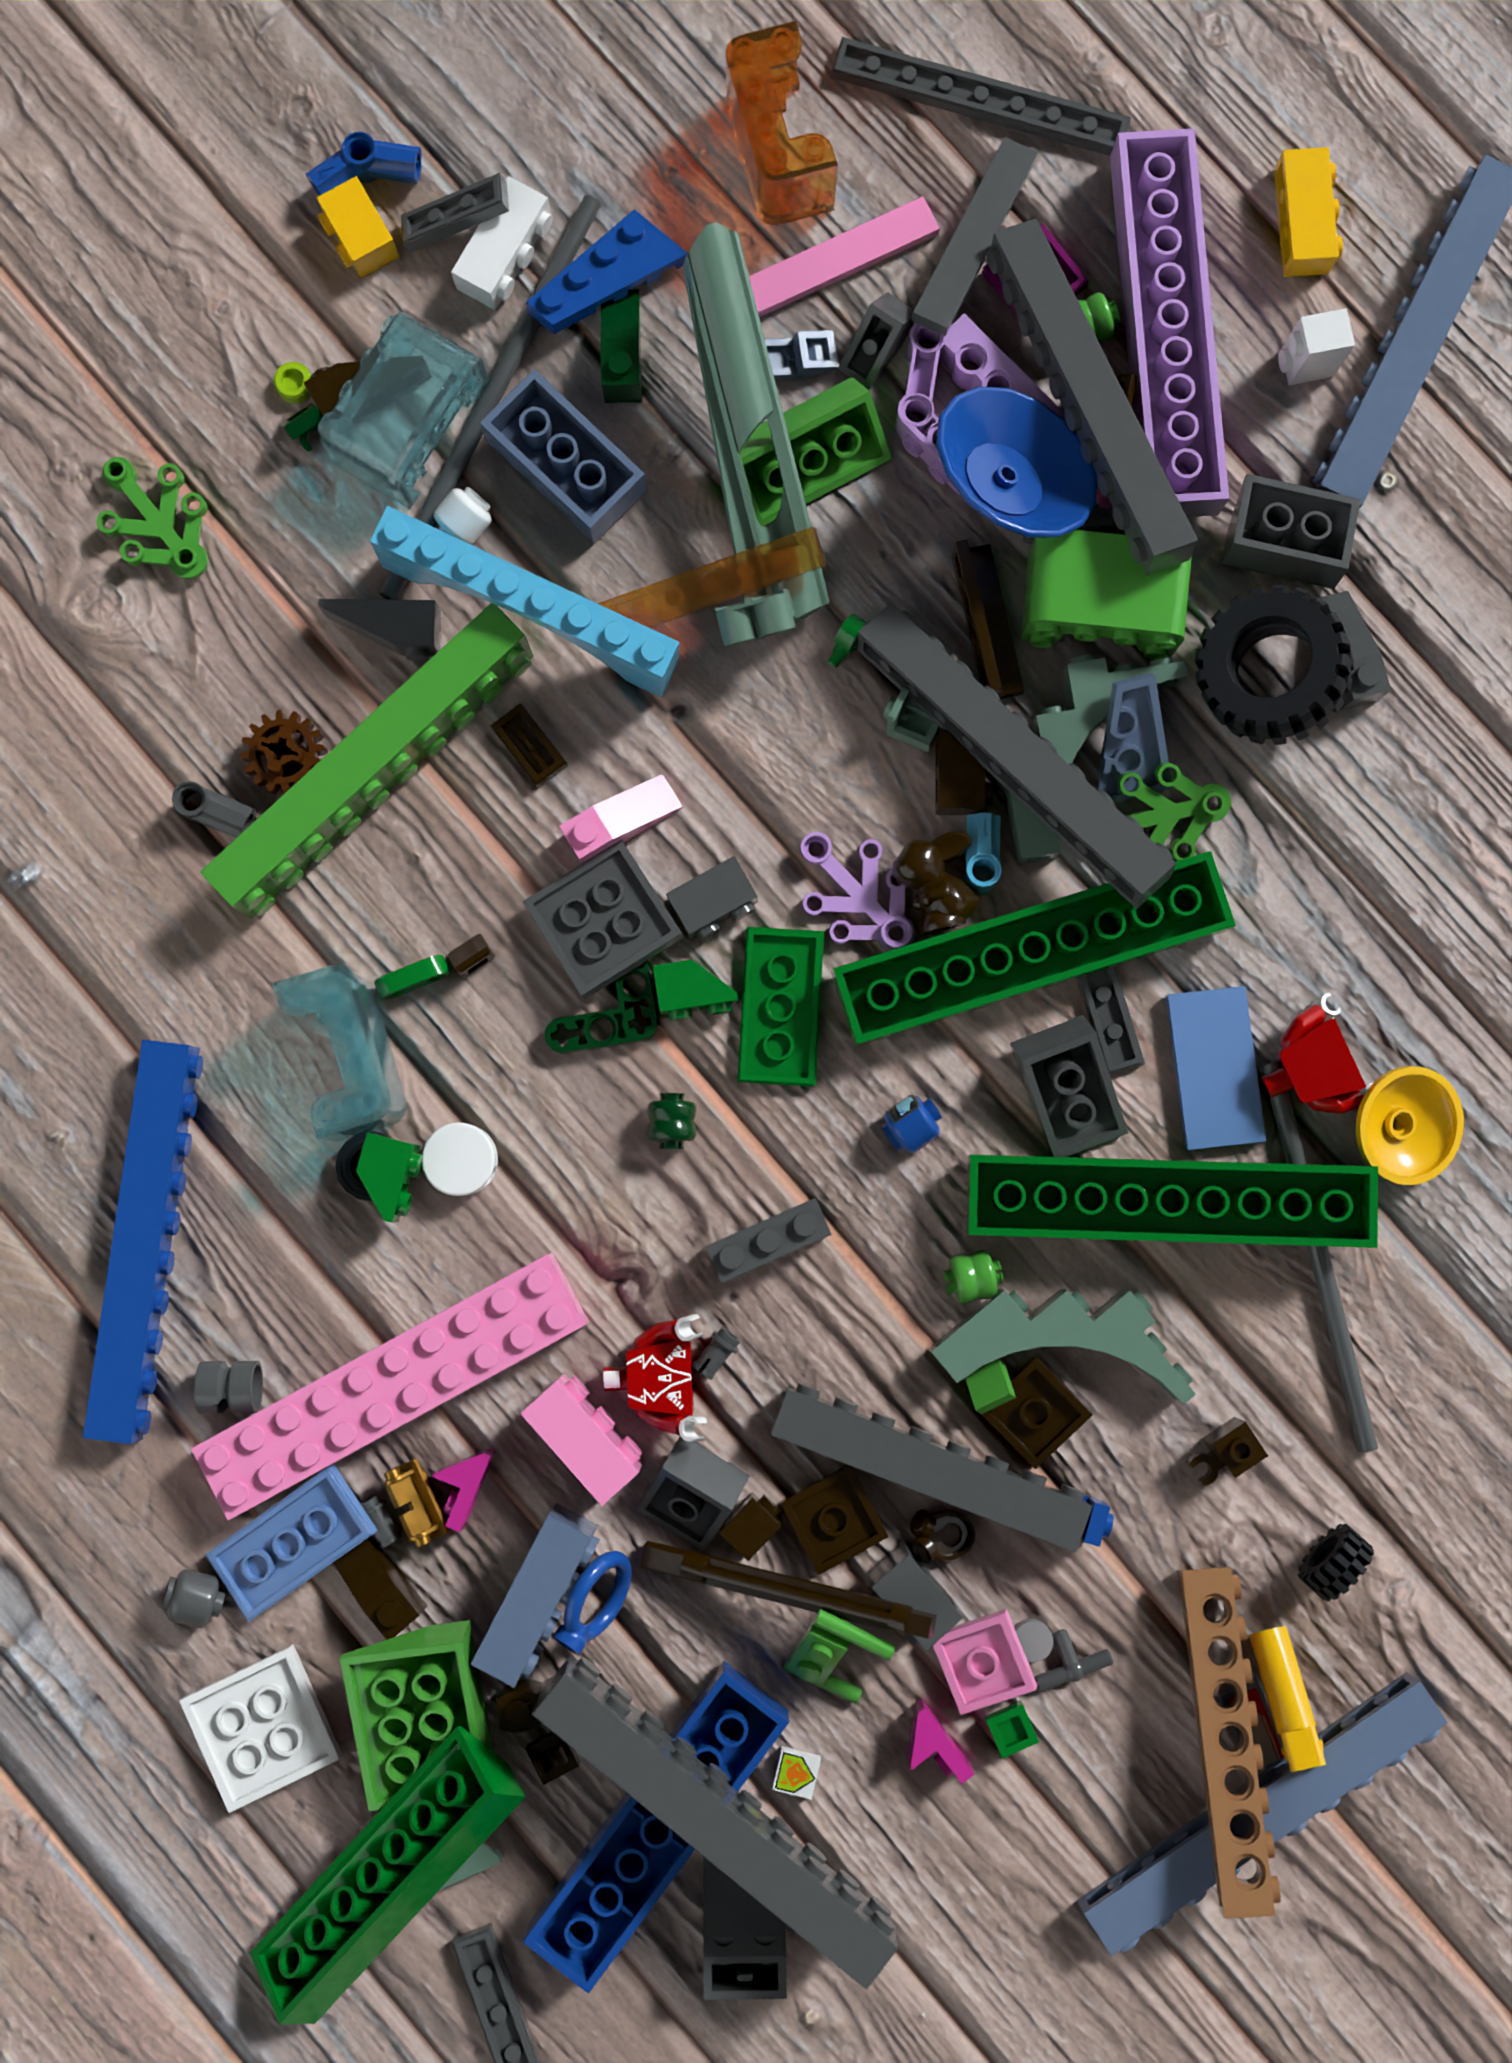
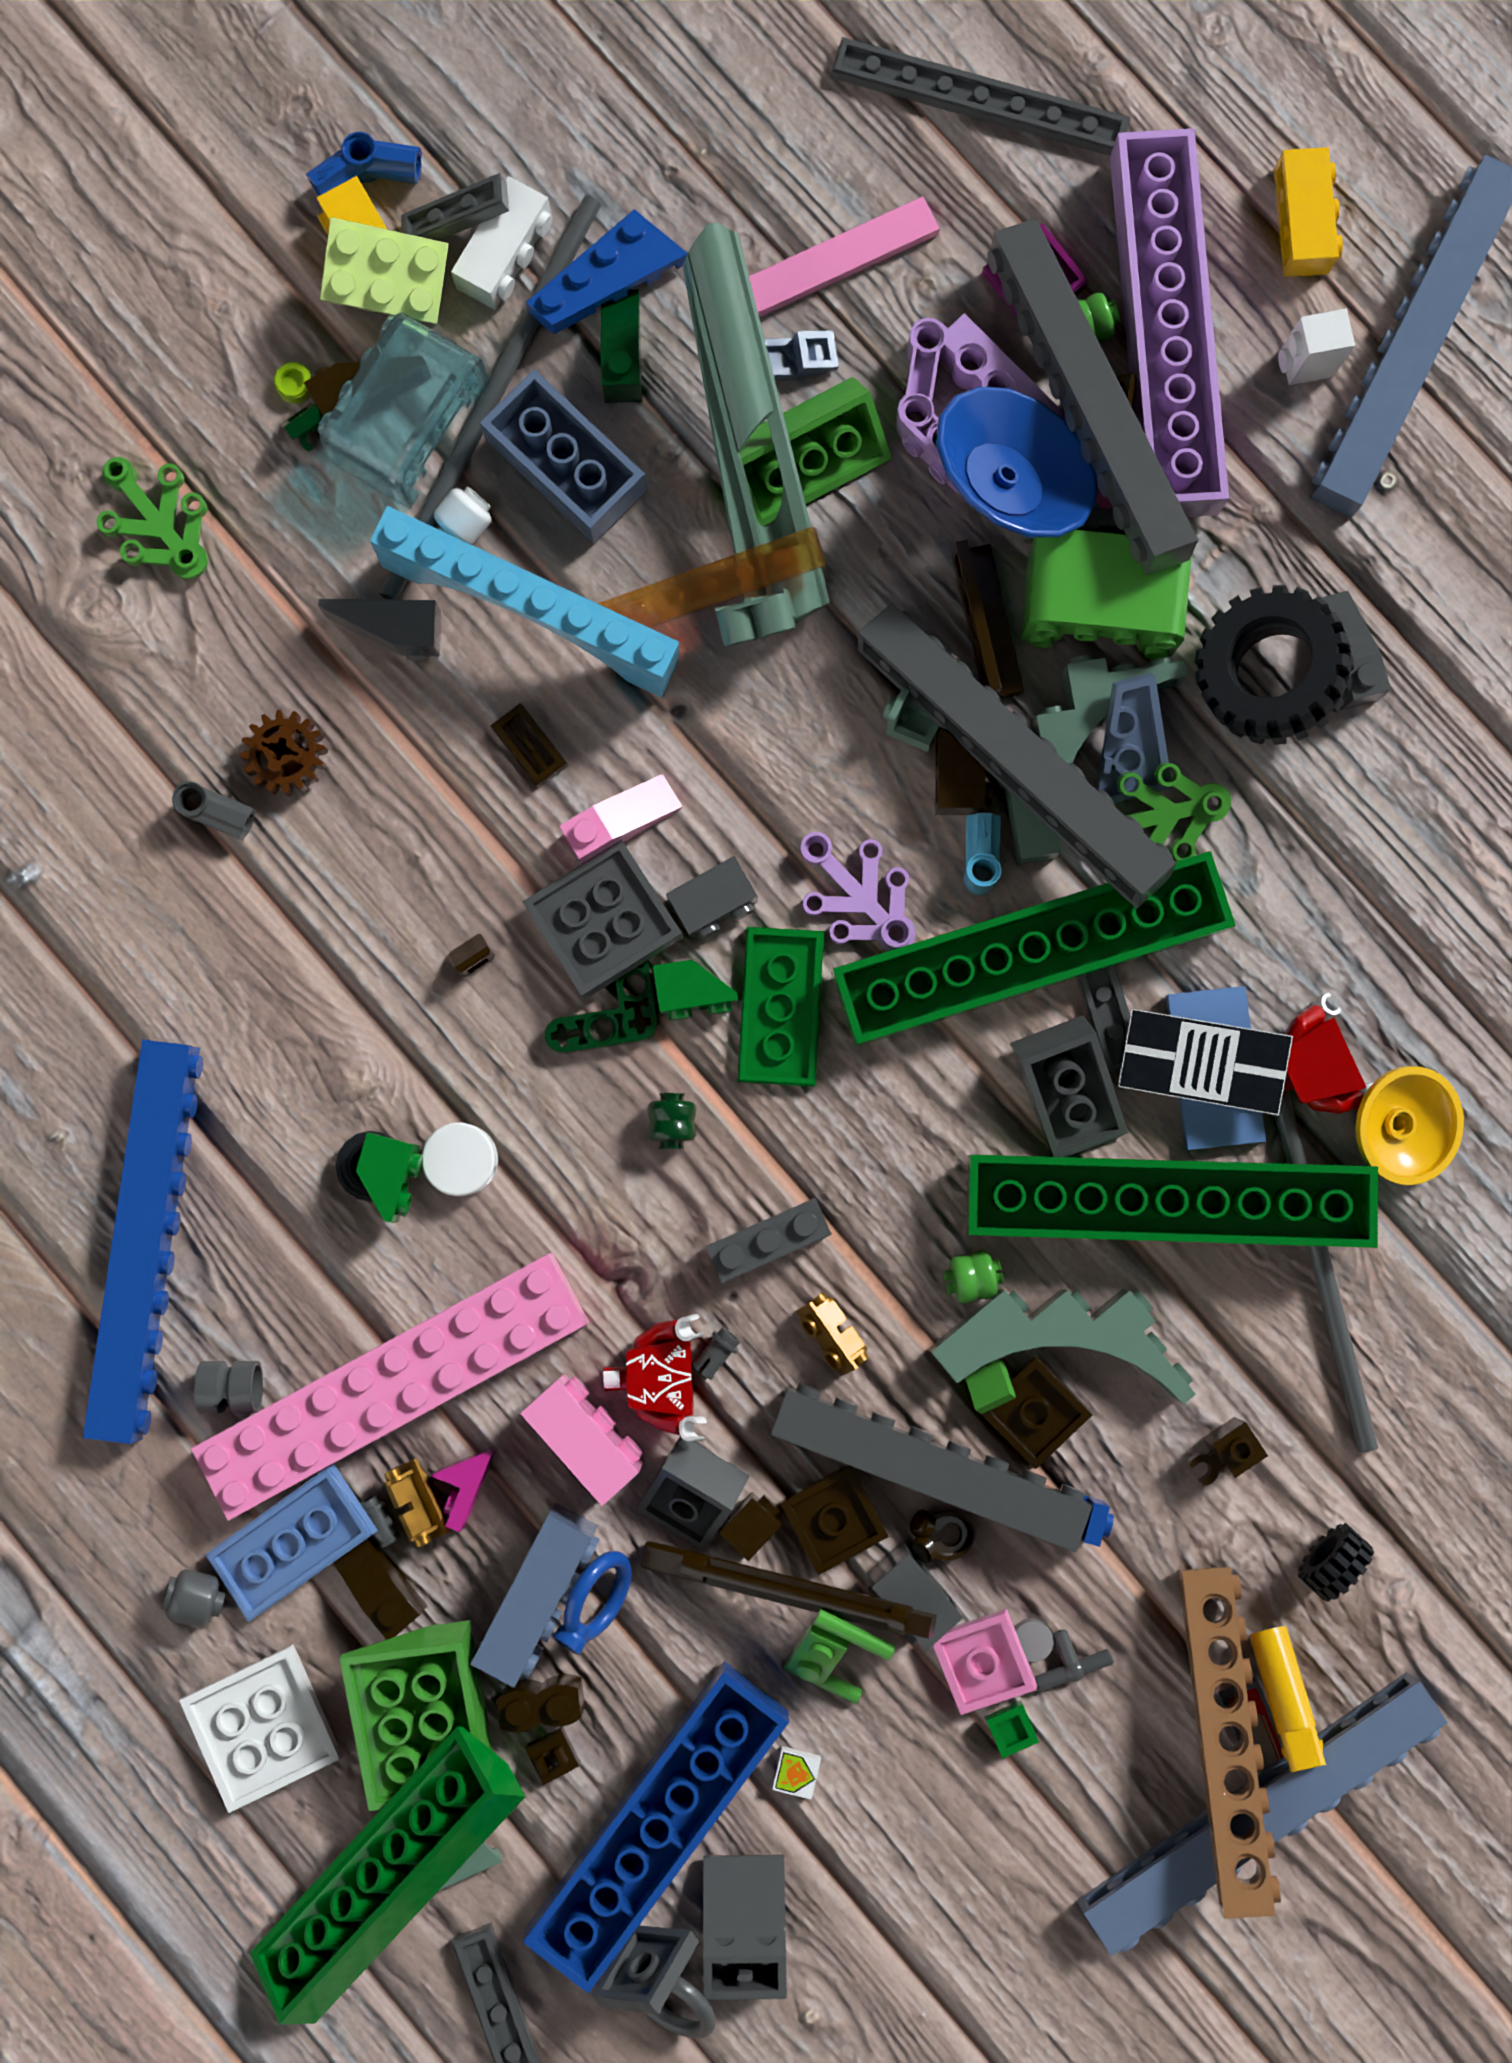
bright green brick [200,603,534,918] -> none
clear light blue windscreen [272,965,407,1142] -> none
green beam [374,955,450,1001] -> none
dark grey brick [532,1654,899,1990] -> none
clear orange windscreen [725,21,838,226] -> none
green piece [827,613,868,668] -> none
dark grey slope [838,292,914,390] -> none
blue head [882,1094,943,1153] -> none
dark brown animal [892,832,981,936] -> none
dark pink slope [907,1698,974,1784] -> none
dark grey tile [911,137,1039,336] -> none
dark grey slope [1221,474,1361,589] -> none
none -> yellowish green brick [319,217,449,325]
none -> dark grey tile [592,1925,716,2039]
none -> pearl gold hinge [796,1292,869,1376]
none -> black tile [1118,1009,1293,1115]

